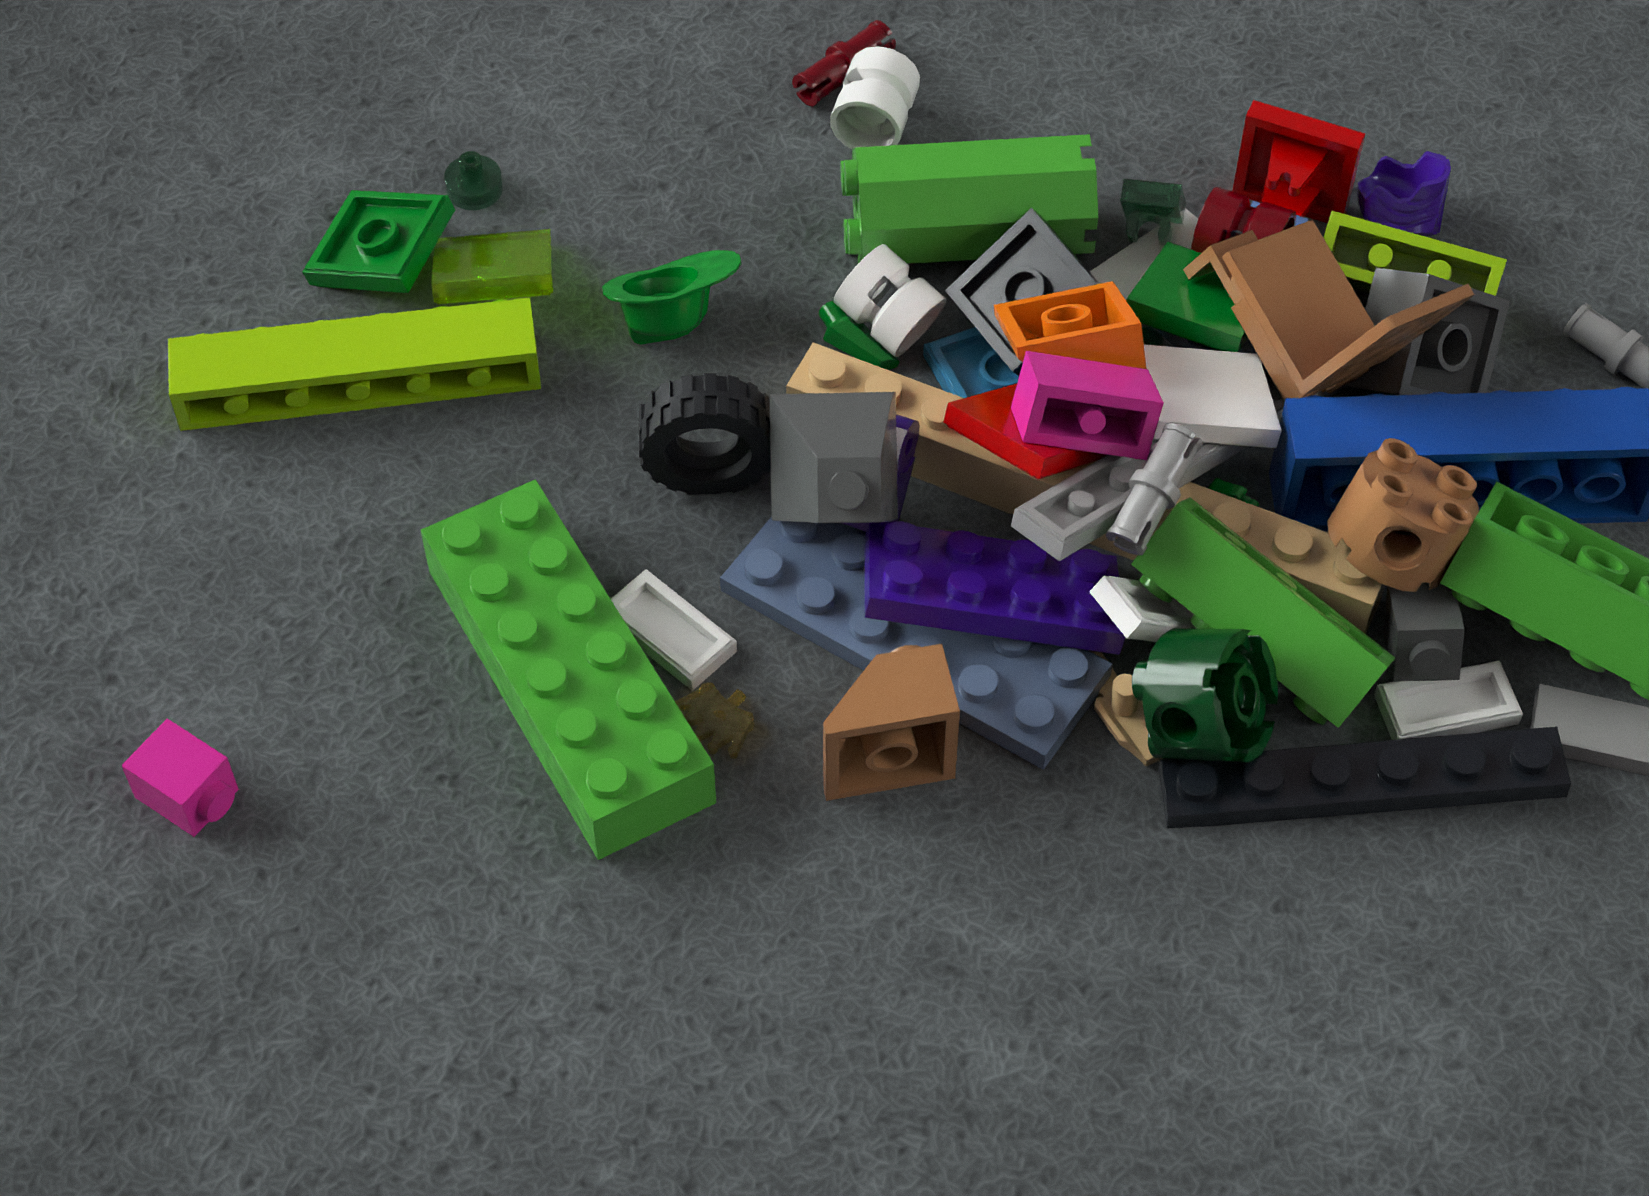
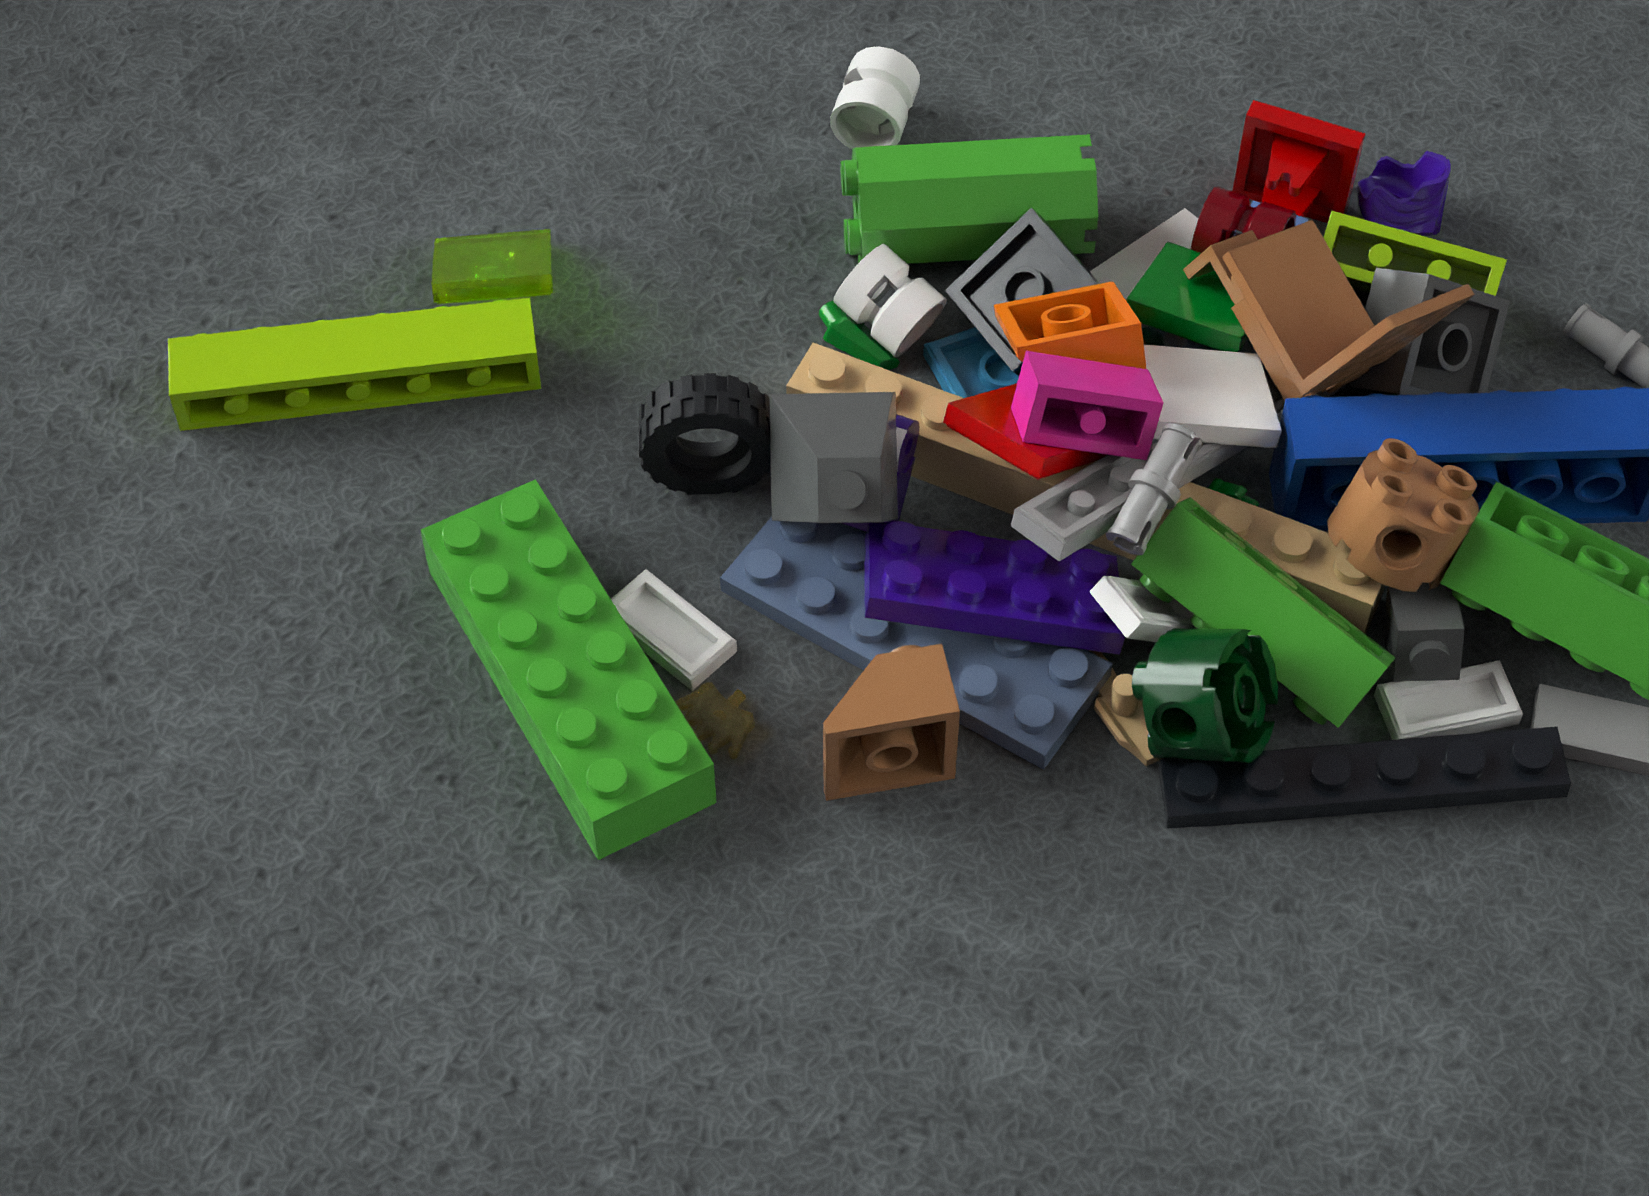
dark pink brick [121,718,239,837] -> none
green tile [302,190,455,293] -> none
clear green tile [444,151,503,210] -> none
green piece [602,250,742,345] -> none
dark red pin [792,20,896,107] -> none
clear green tile [1120,179,1186,246] -> none

